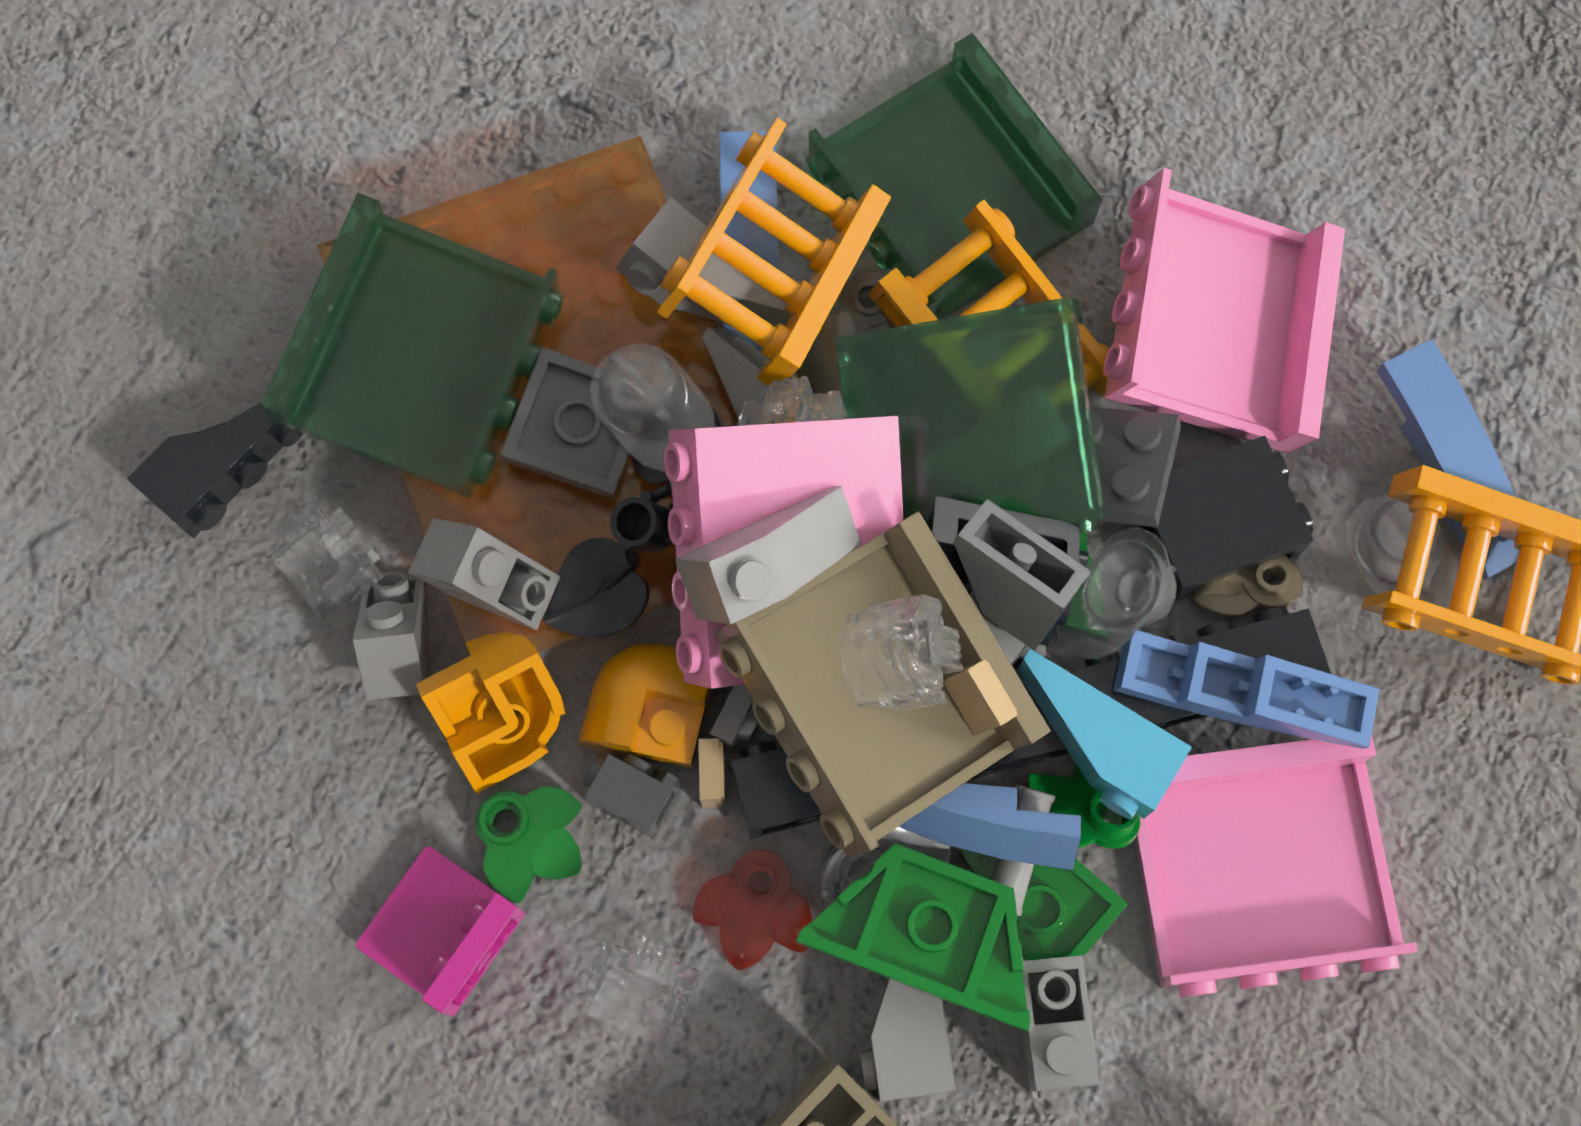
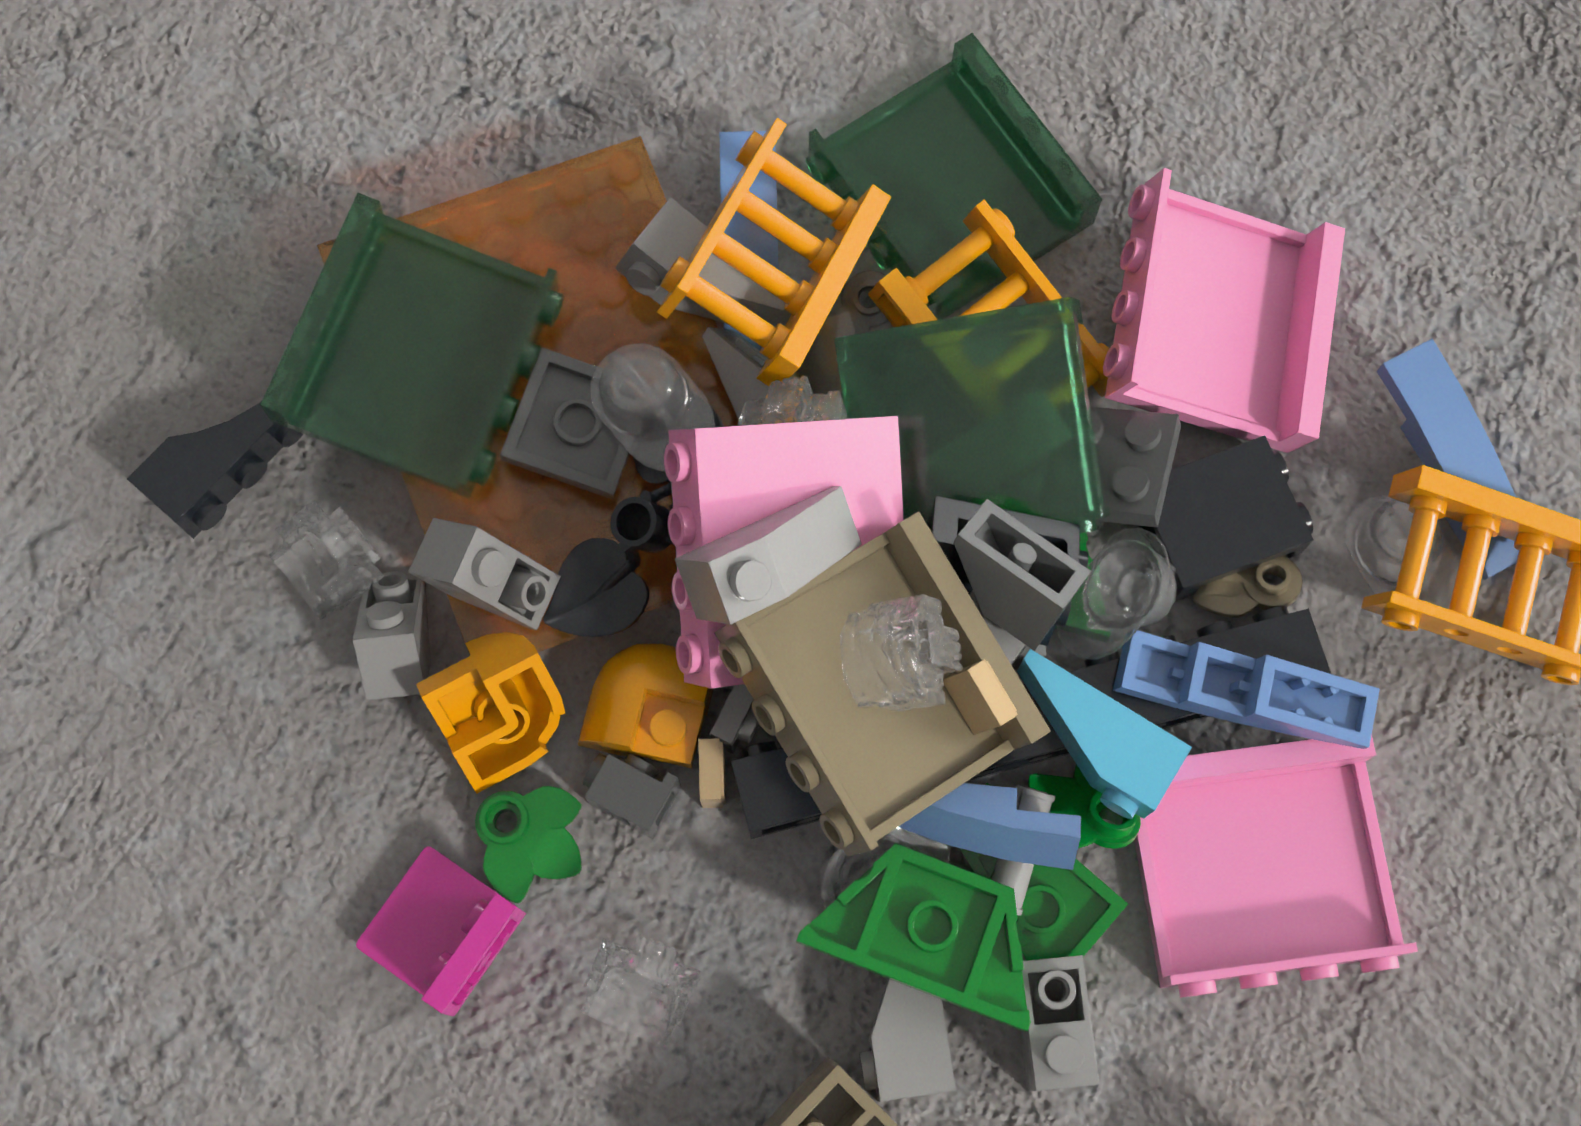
clear red plate [693,849,812,971] -> none

